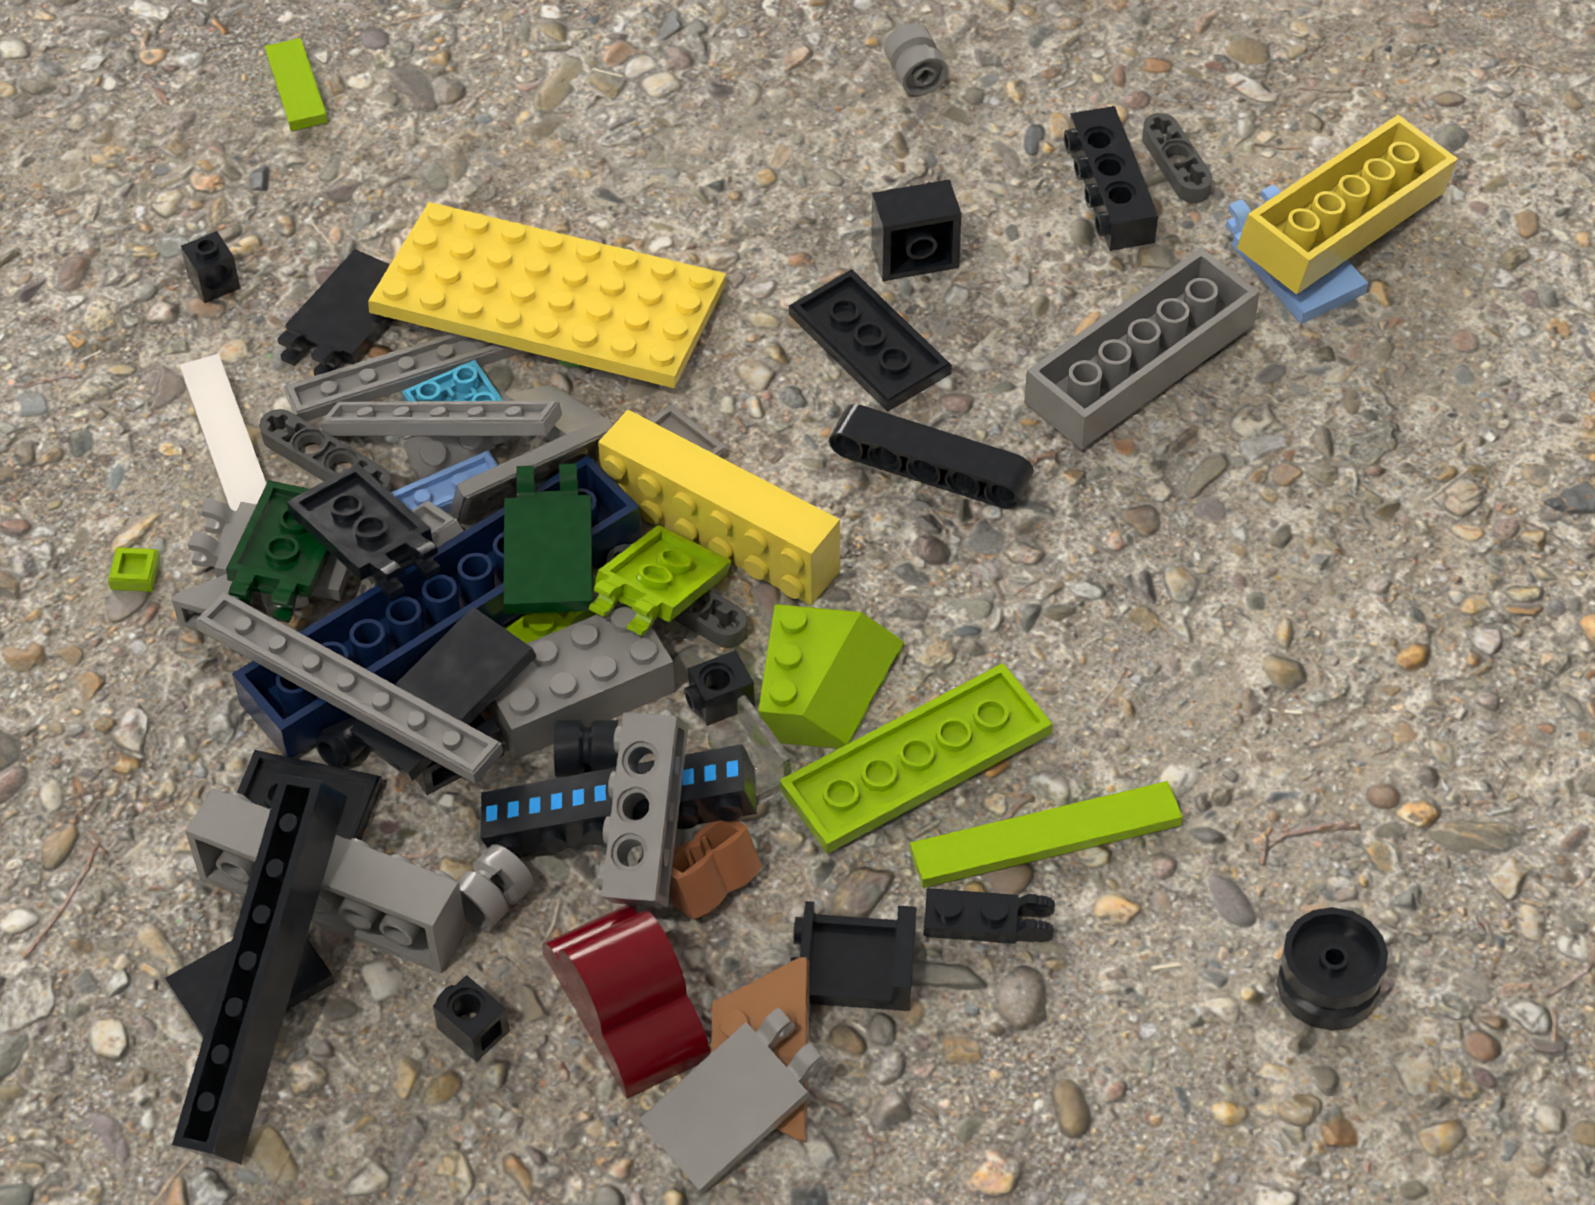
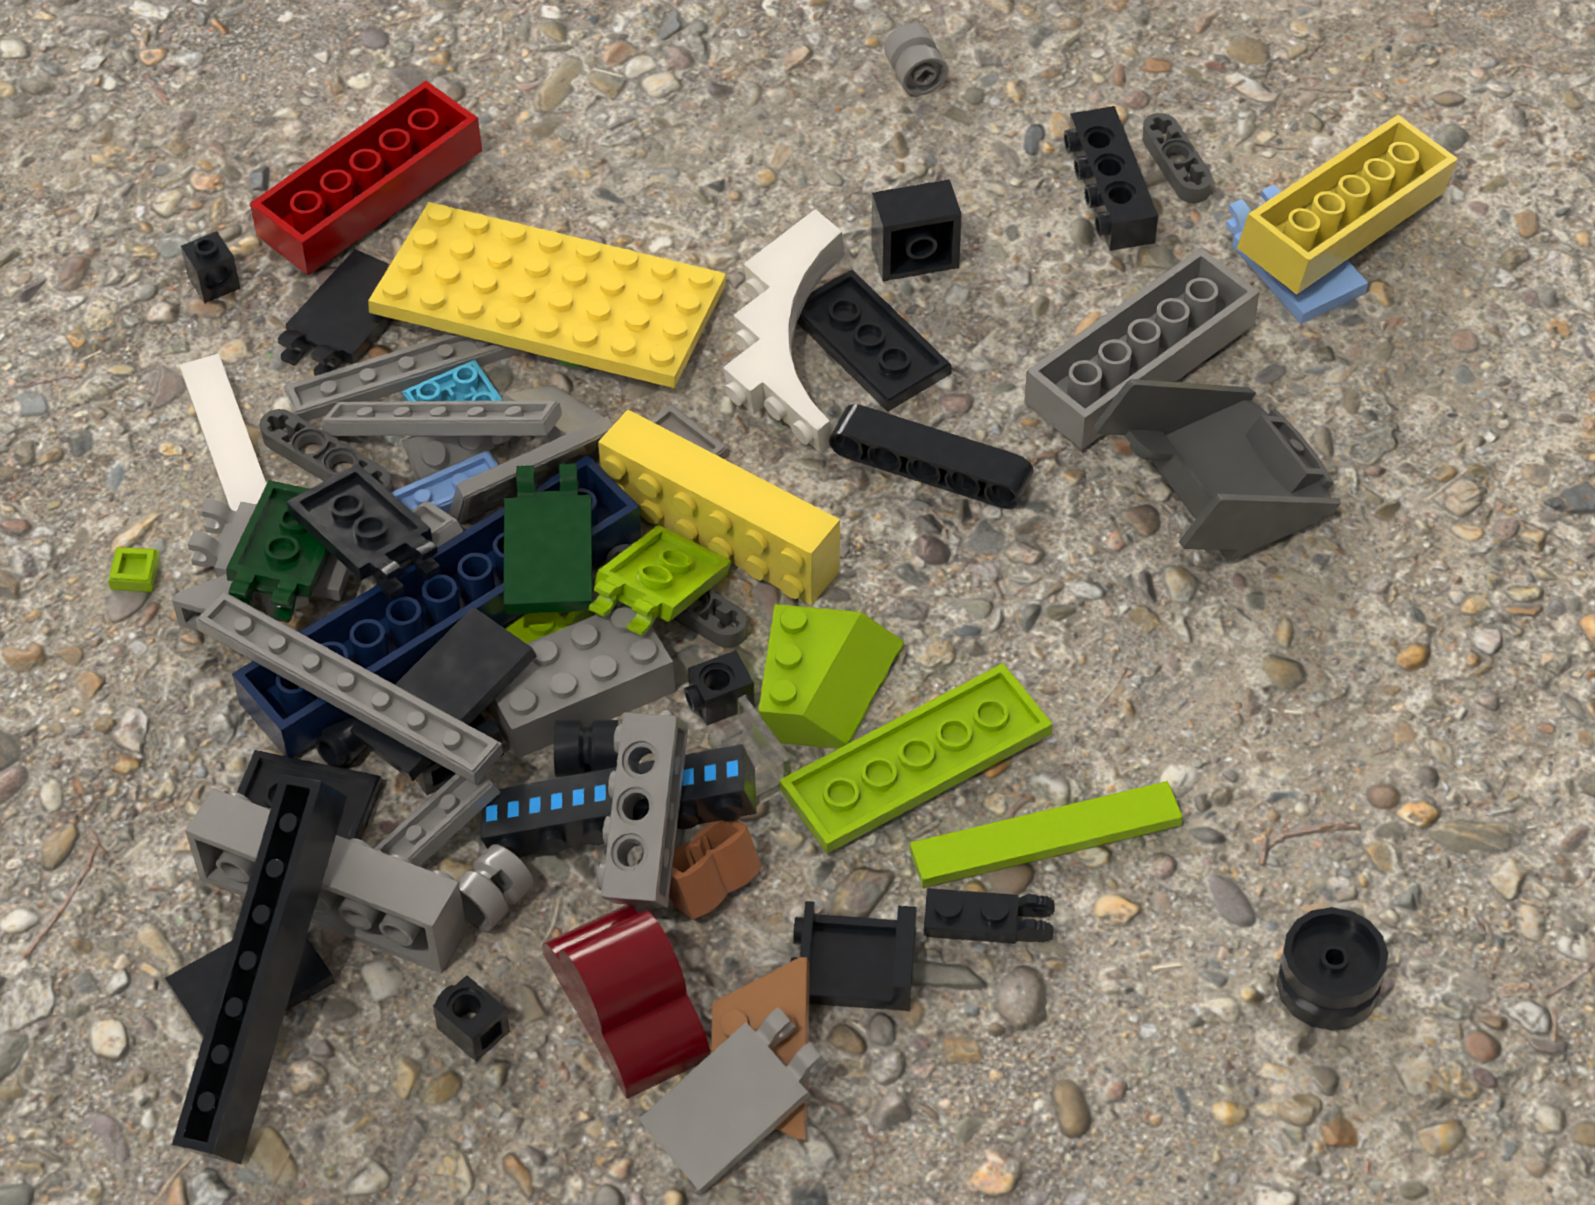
lime tile [264,38,328,131] -> none
none -> red brick [250,80,482,276]
none -> light grey tile [374,774,501,867]
none -> white arch [723,209,845,453]
none -> dark grey windscreen [1093,379,1341,562]

